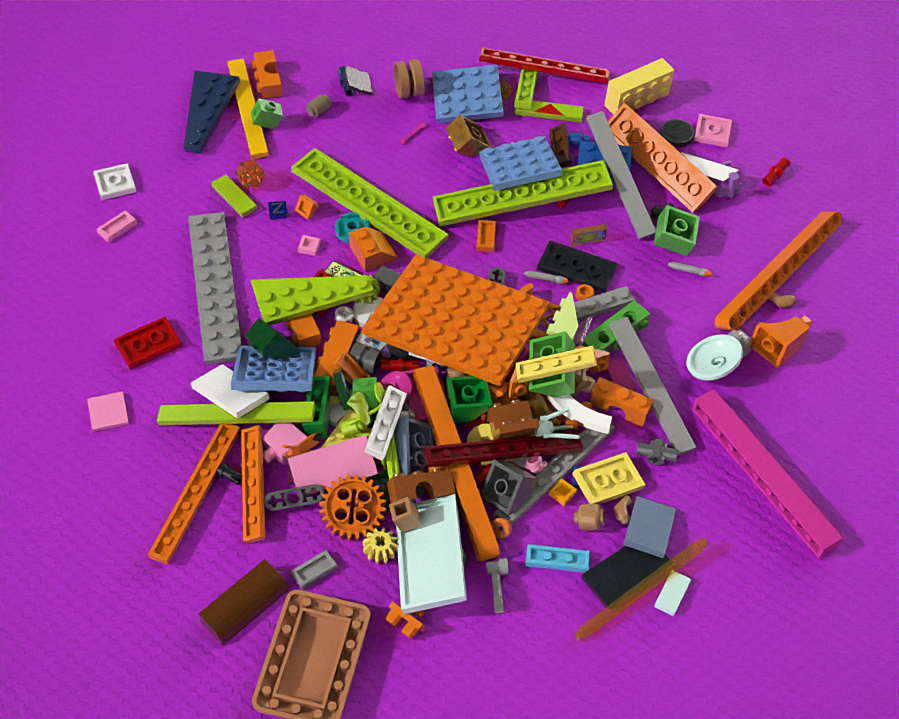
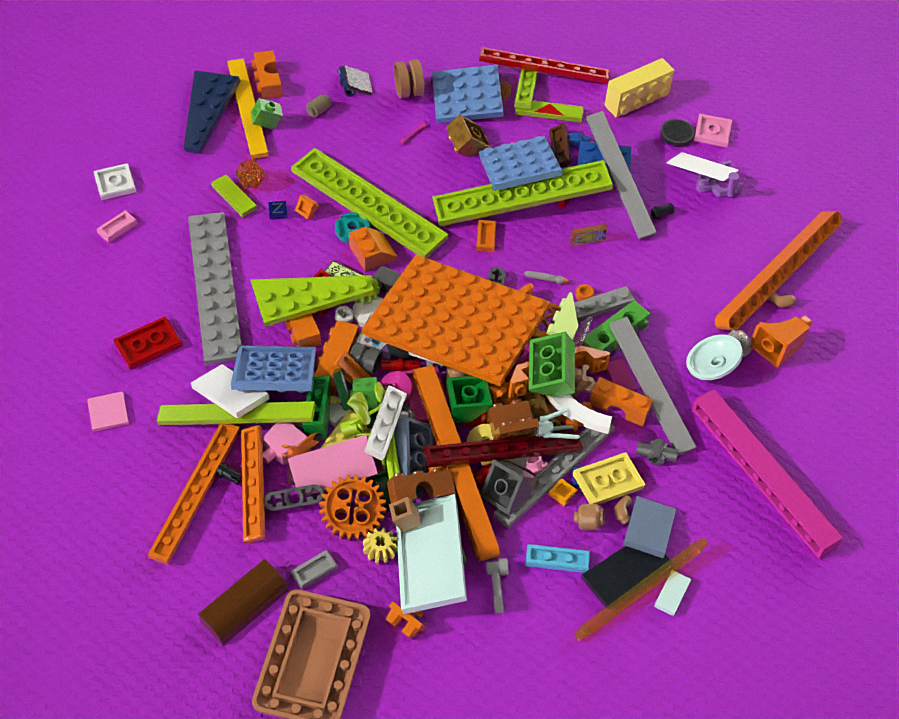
dark green slope [245,318,302,360] -> none
bright pink tile [298,235,321,256] -> none
orange tile [491,518,511,539] -> none
light yellow tile [516,346,597,383] -> none
black tile [537,241,617,293] -> none
orange plate [608,103,719,214] -> none
bright green brick [654,205,700,256] -> none
light grey piece [668,262,712,277] -> none
red pin [762,157,790,187] -> none

